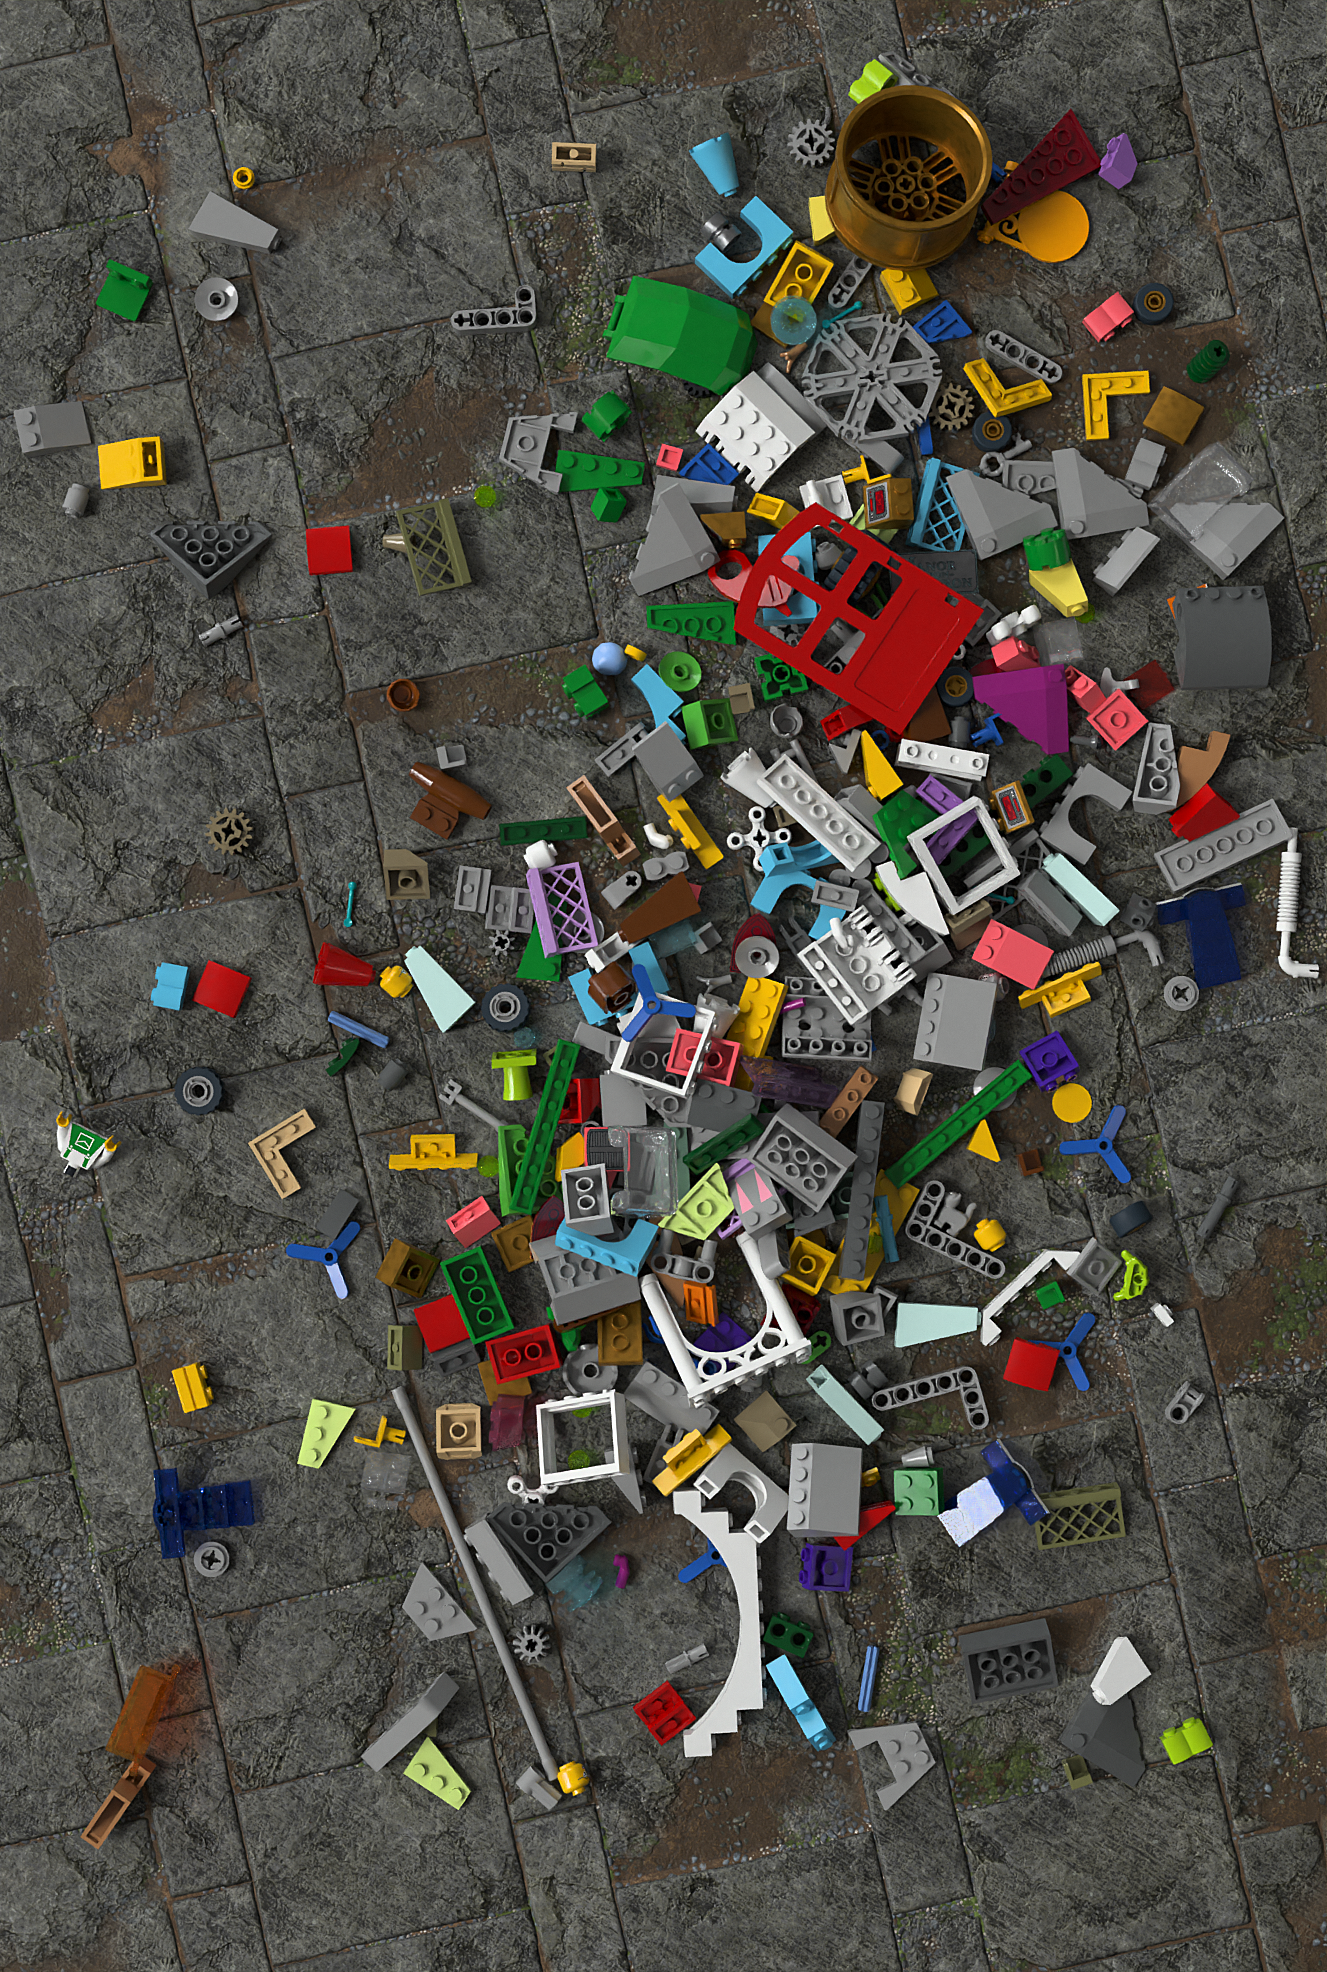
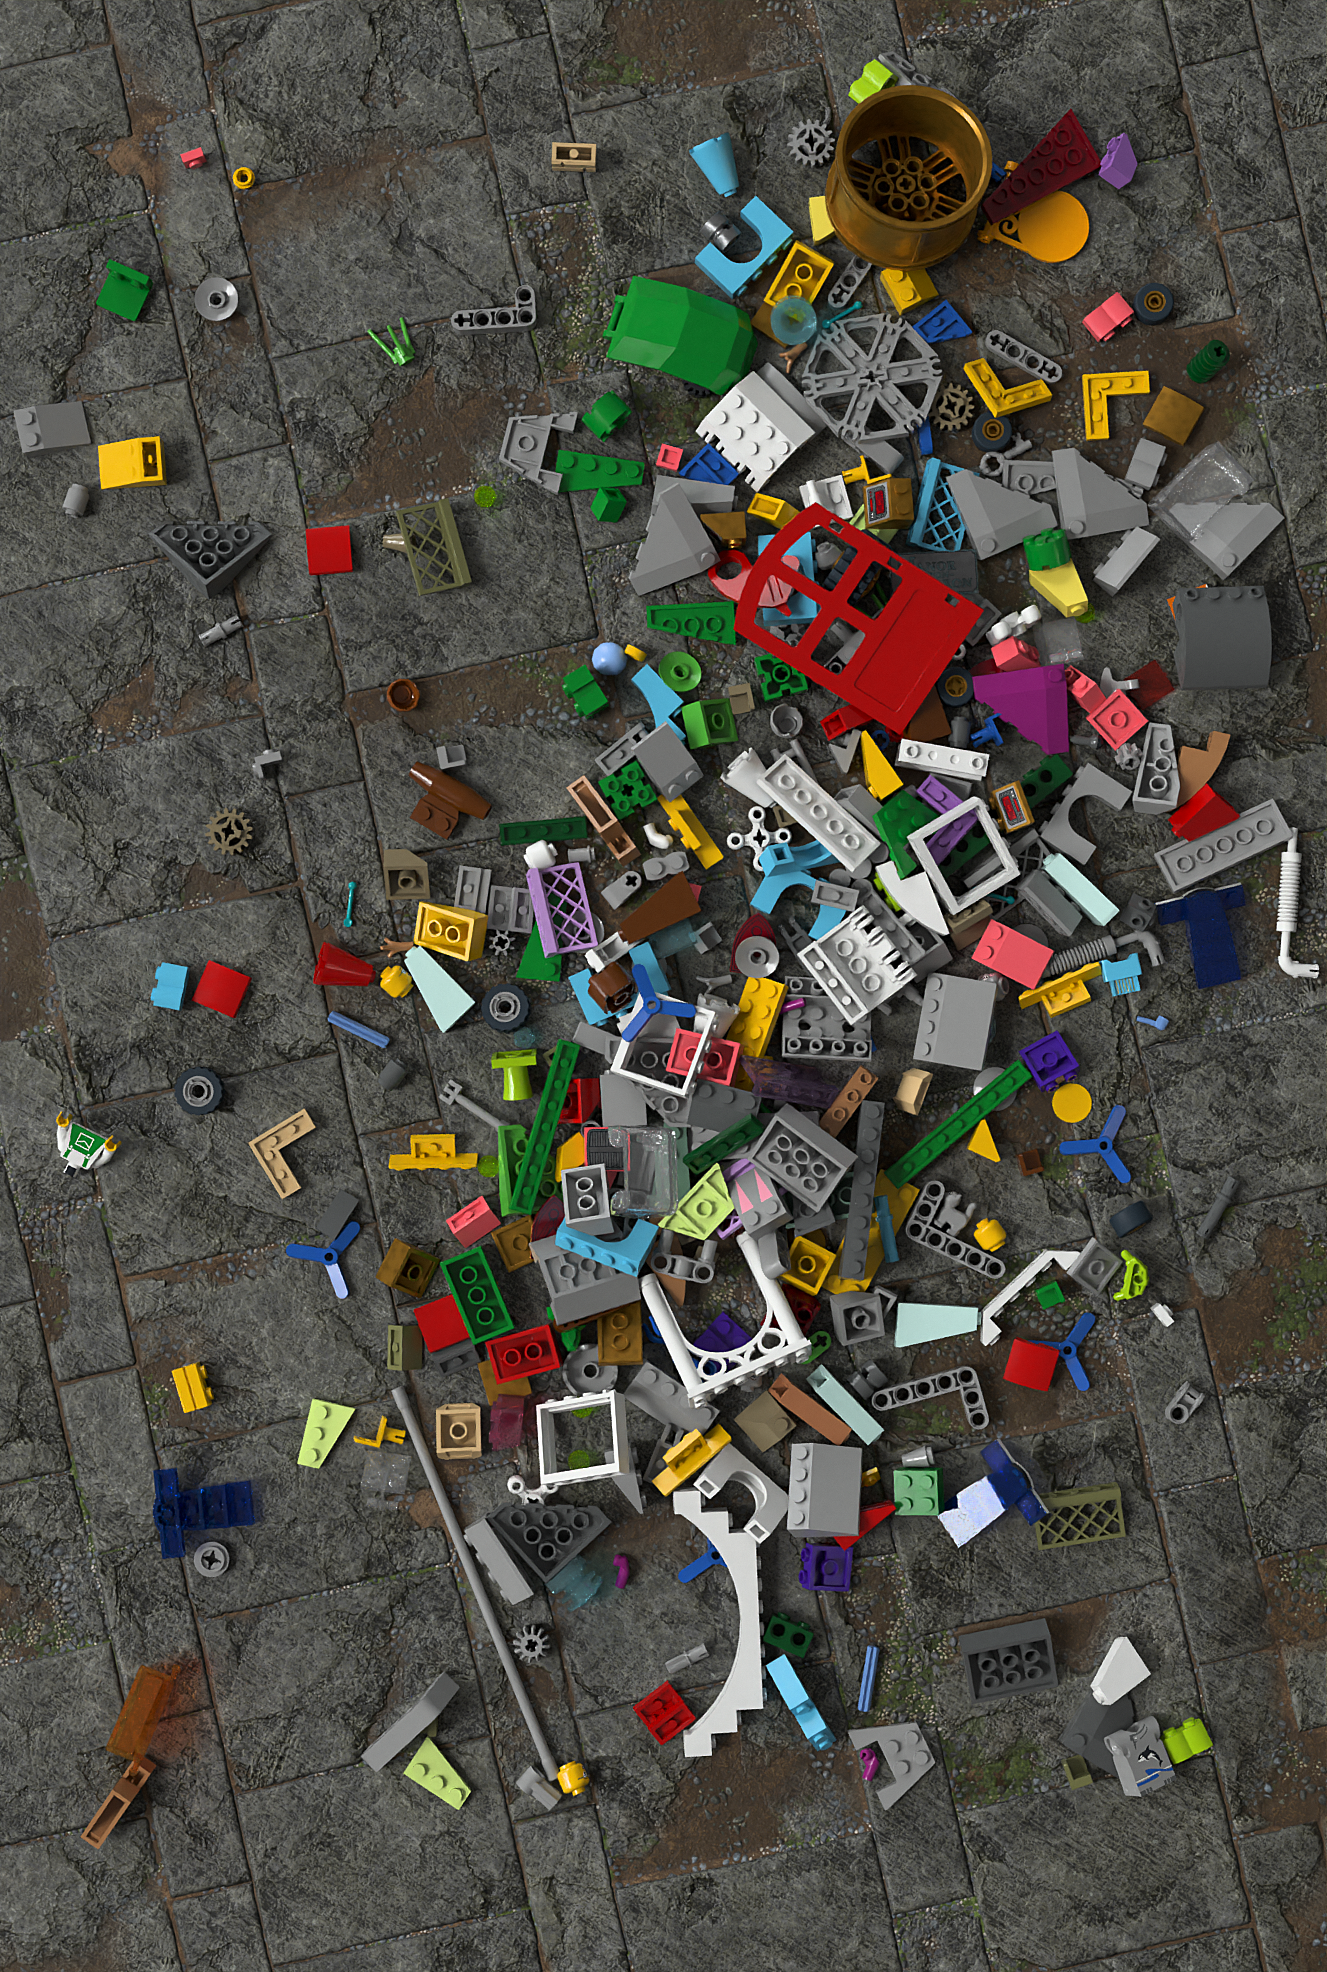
light grey slope [188,191,281,254] -> none
dark green slope [325,1037,361,1077] -> none
light grey wing [402,1562,477,1641] -> none
orange plate [683,1280,719,1327] -> none
white arm [829,918,854,949] -> none
clear neon green plate [867,1232,882,1254] -> none
light grey gear [1163,976,1199,1011] -> none
none -> coral plate [180,147,207,169]
none -> light grey bracket [252,749,284,780]
none -> bright green plant [367,317,416,367]
none -> medium nougat bar [380,937,414,958]
none -> yellow slope [413,901,488,961]
none -> light grey pin [568,845,596,863]
none -> green brick [598,761,658,822]
none -> nougat slope [768,1373,852,1446]
none -> magenta arm [860,1748,879,1782]
none -> medium azure piece [1099,953,1142,997]
none -> light grey piece [1104,1716,1177,1797]
none -> light grey gear [1114,743,1143,770]
none -> medium blue hand [1136,1016,1169,1030]

